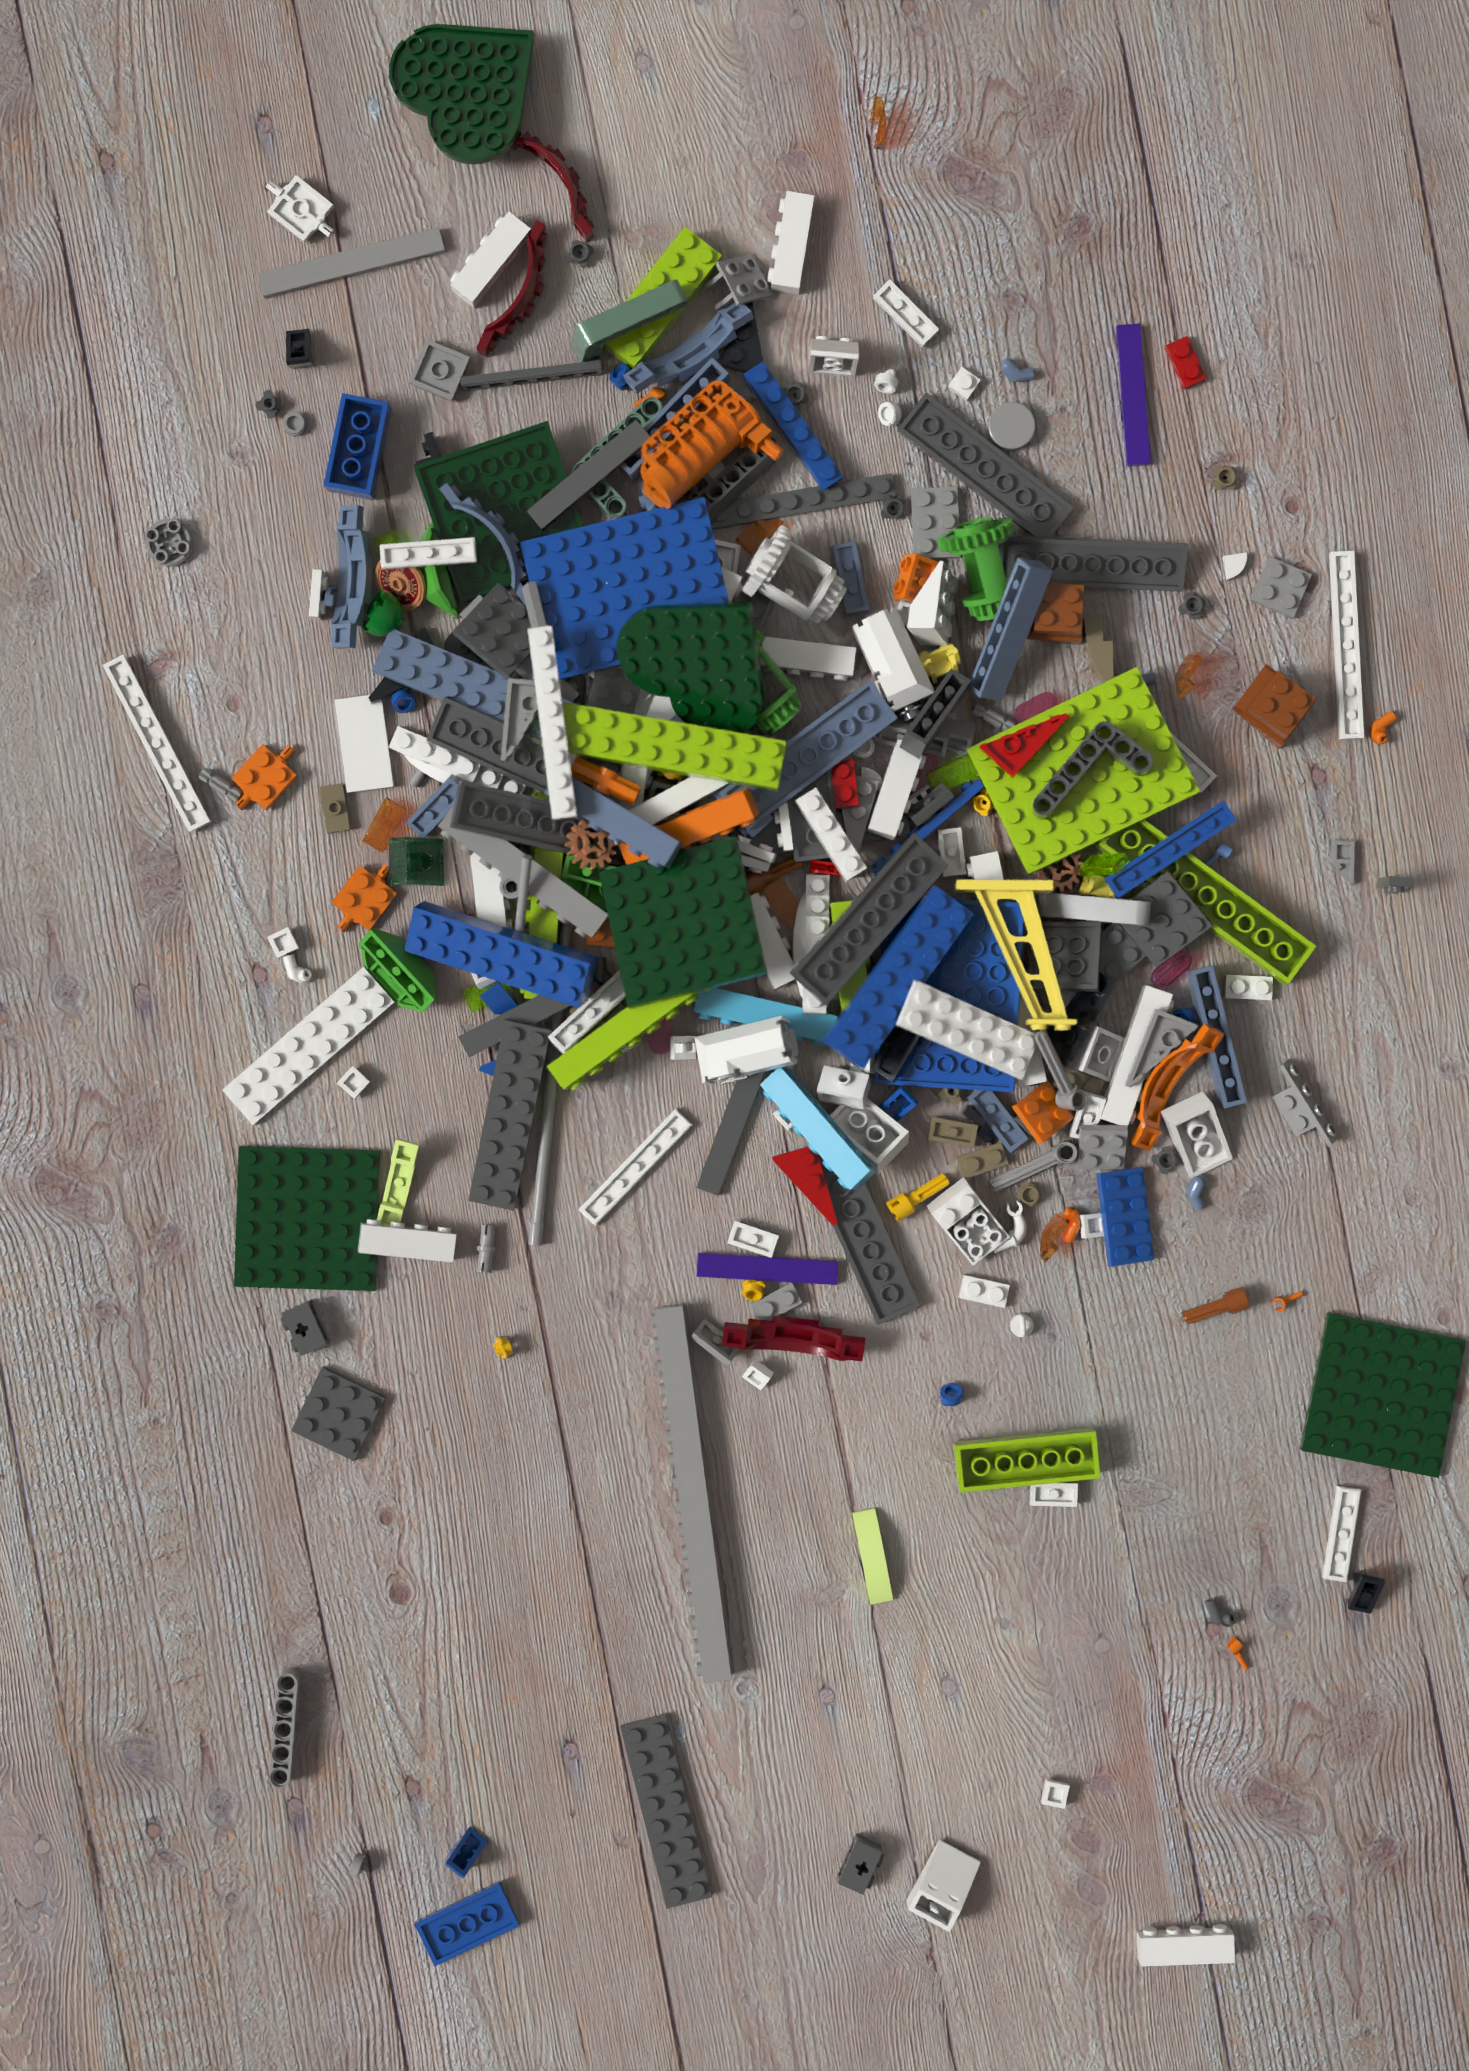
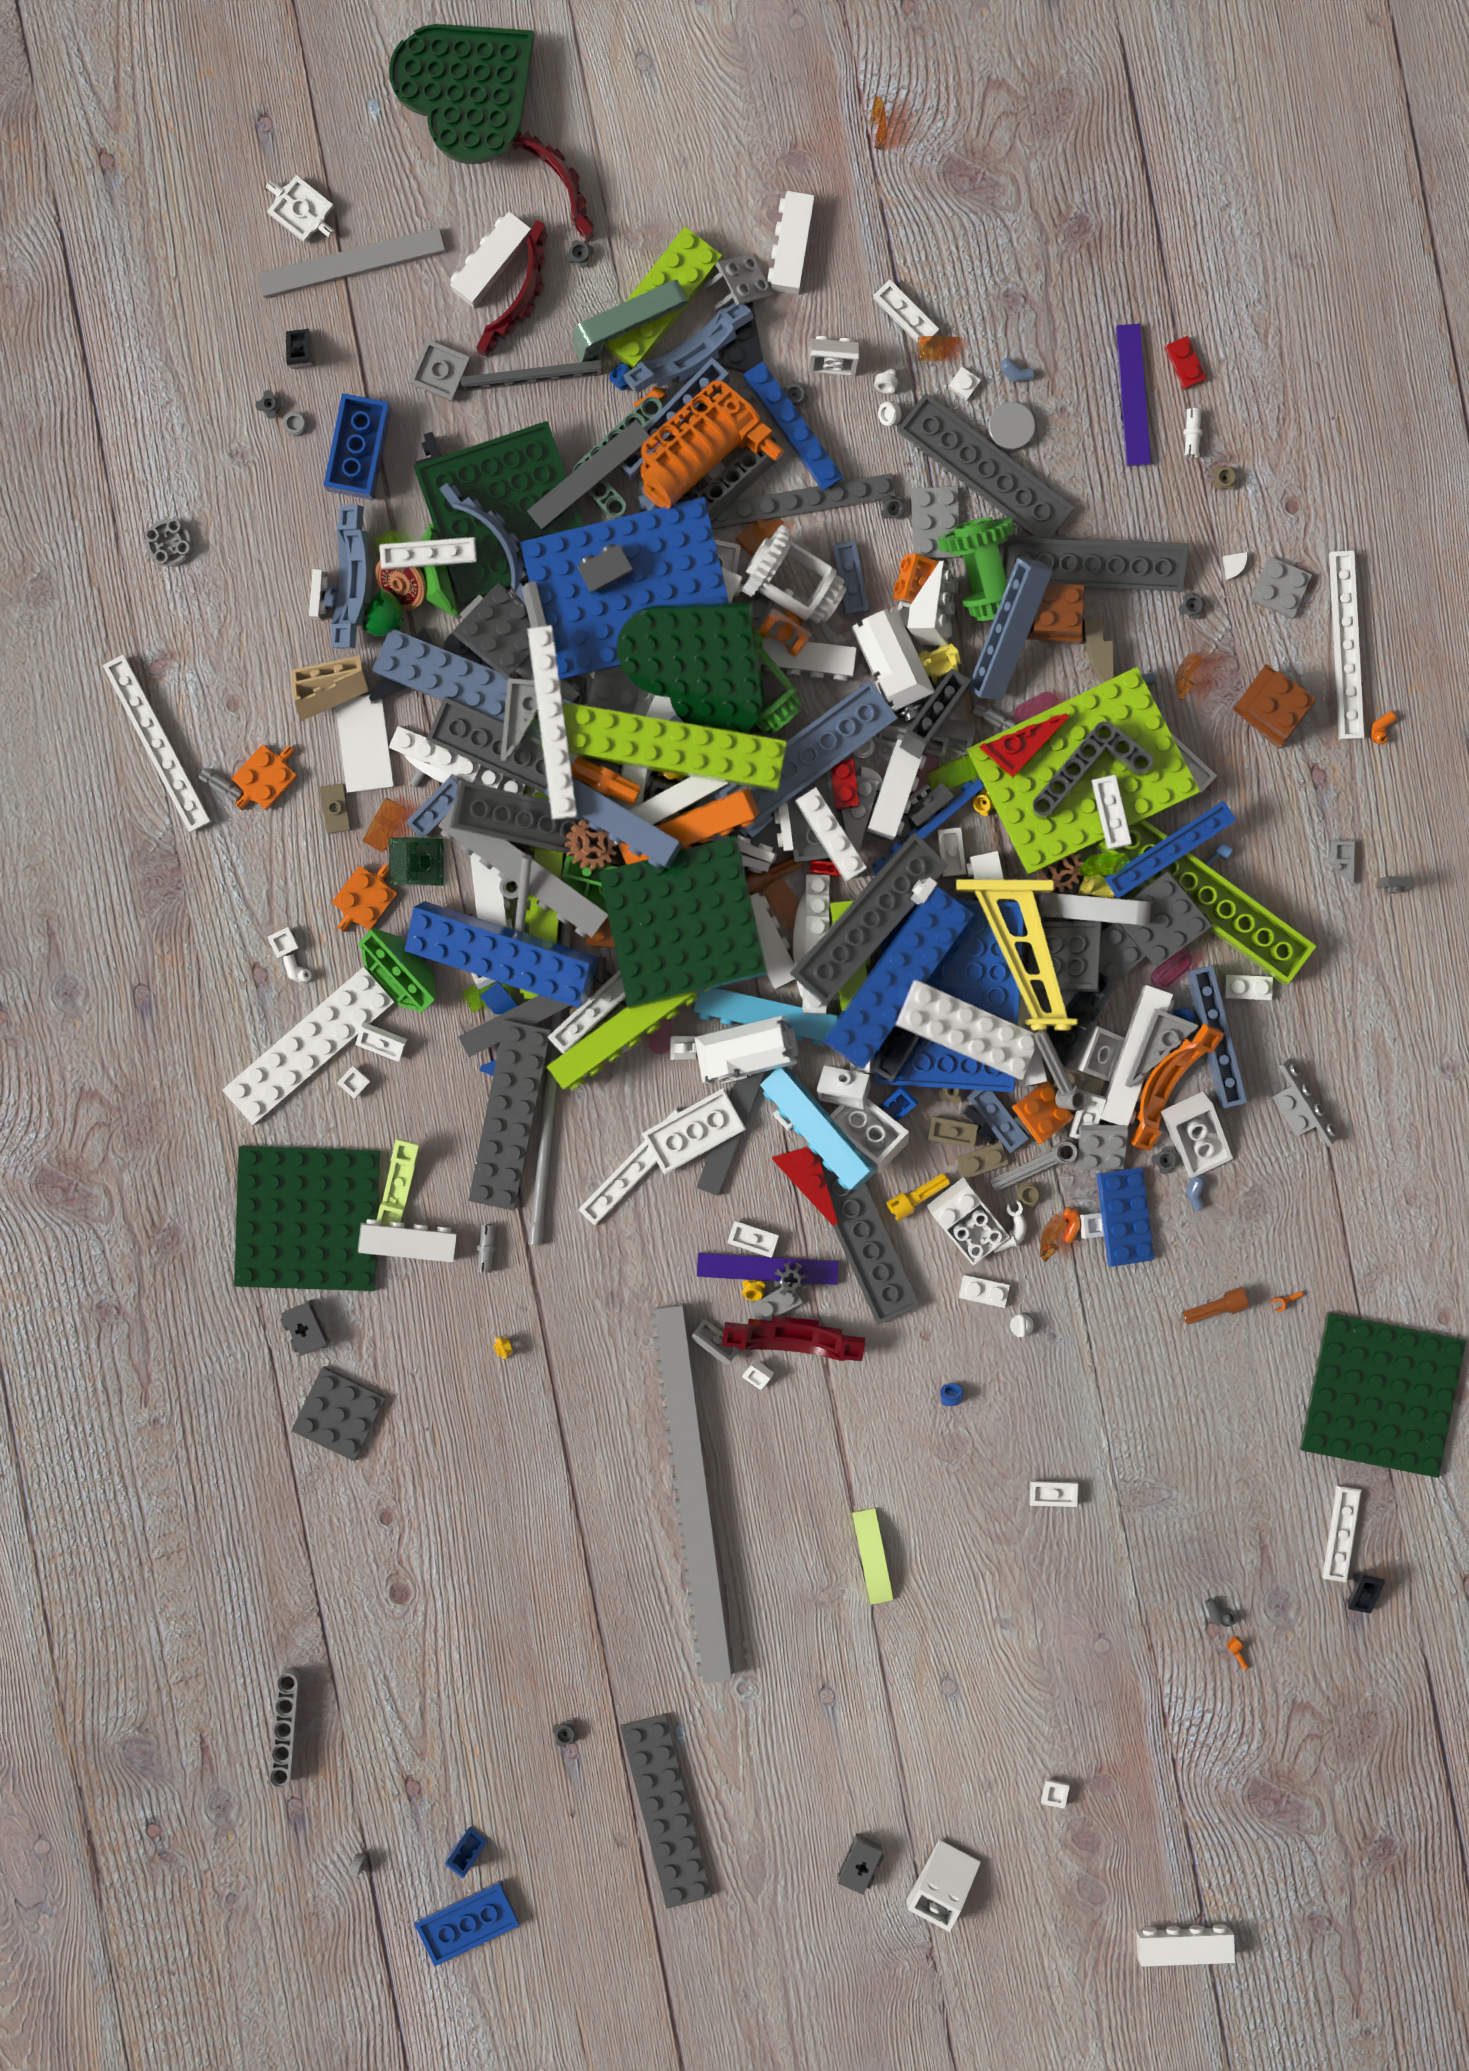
blue tile [391,690,416,714] -> none
lime brick [953,1427,1101,1493] -> none
none -> tan wedge [291,655,368,721]
none -> white plate [355,1022,407,1062]
none -> dark grey plate [552,1720,578,1747]
none -> dark grey brick [577,543,634,595]
none -> white tile [641,1088,746,1174]
none -> orange connector [759,608,812,657]
none -> dark grey piece [773,1262,808,1297]
none -> white plate [910,878,937,904]
none -> clear orange slope [918,336,959,361]
none -> white plate [1092,775,1131,850]
none -> white pin [1183,408,1203,458]

